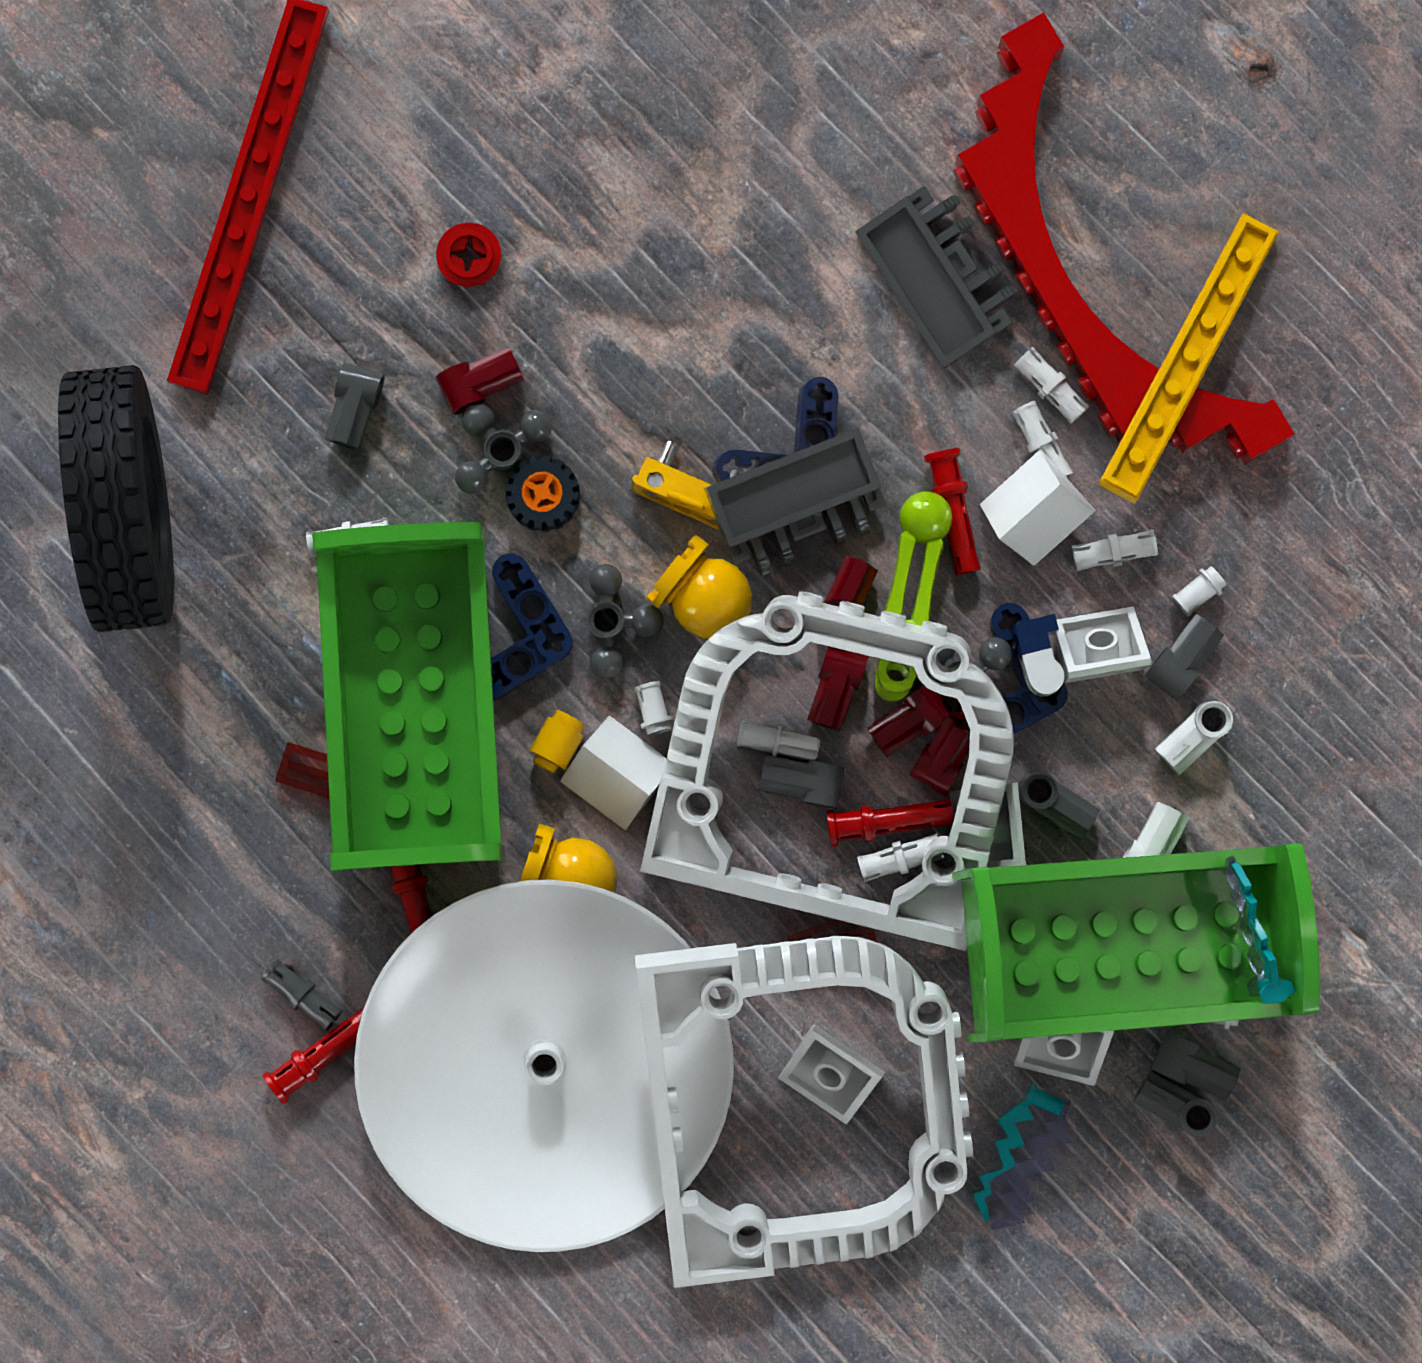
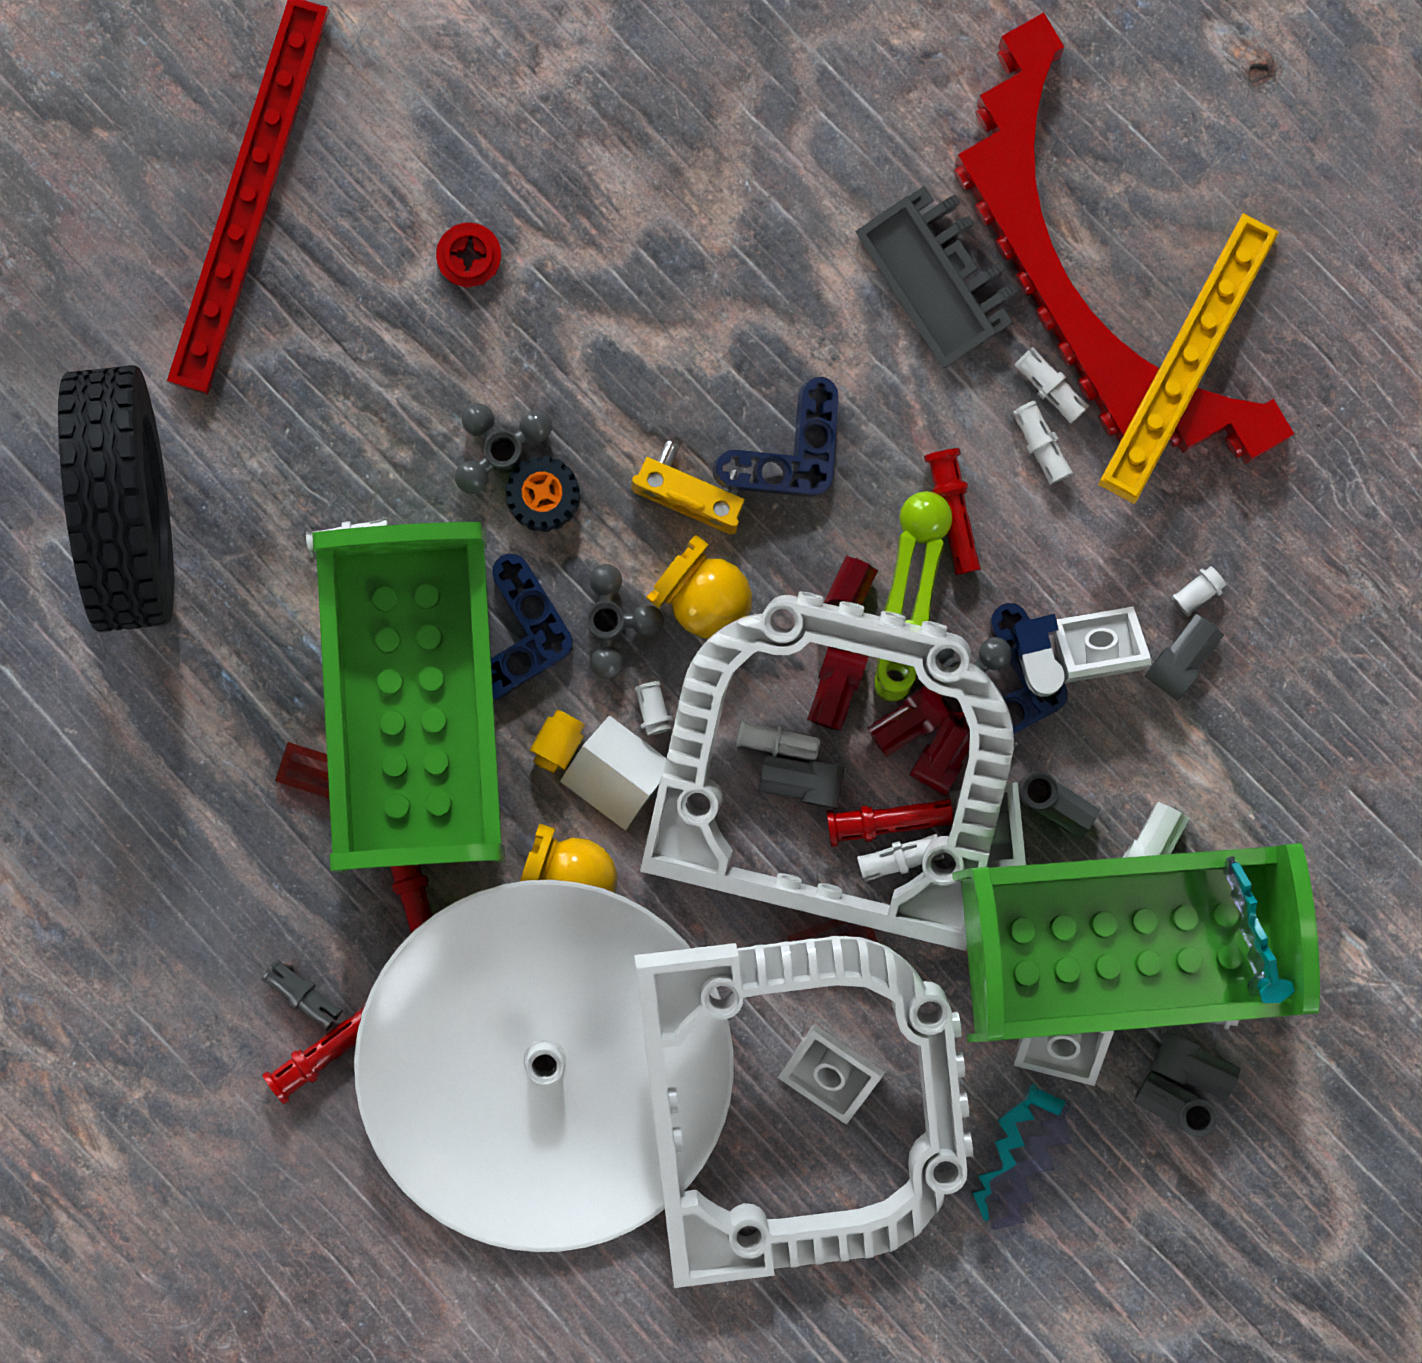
dark grey piece [325,363,385,450] -> none
dark red piece [435,347,524,415] -> none
dark grey hinge [704,428,886,576] -> none
white slope [980,449,1096,565] -> none
white pin [1072,529,1158,571] -> none
white piece [1154,701,1233,775] -> none

